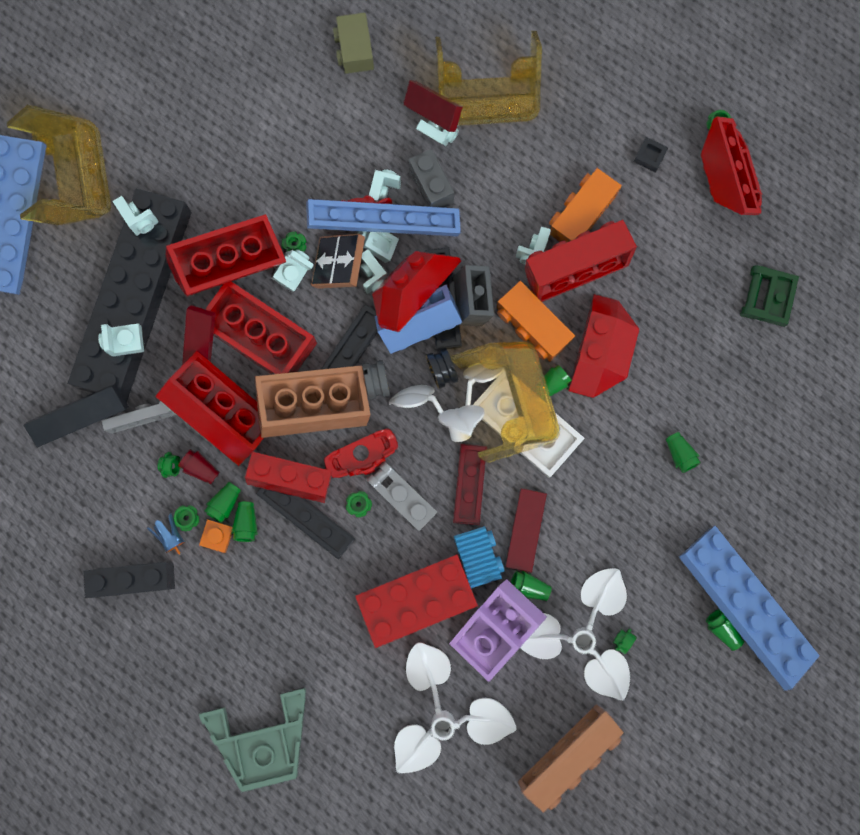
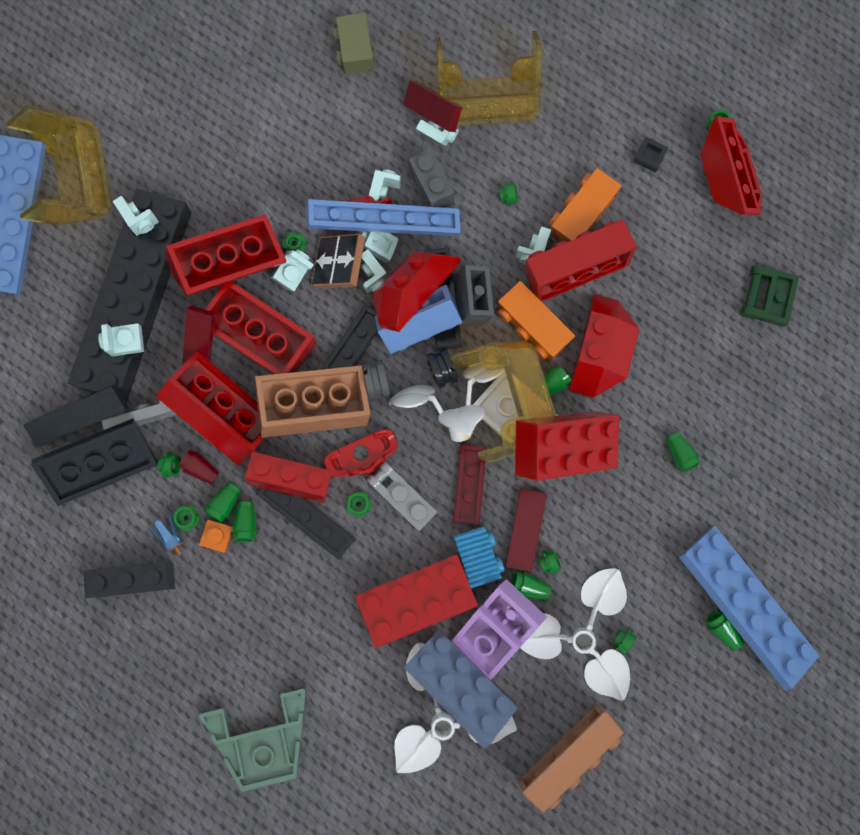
none -> black plate [31,418,158,506]
none -> sand blue plate [403,630,518,749]
none -> green plate [500,181,518,206]
none -> red brick [515,411,619,481]
none -> green plate [539,549,561,576]

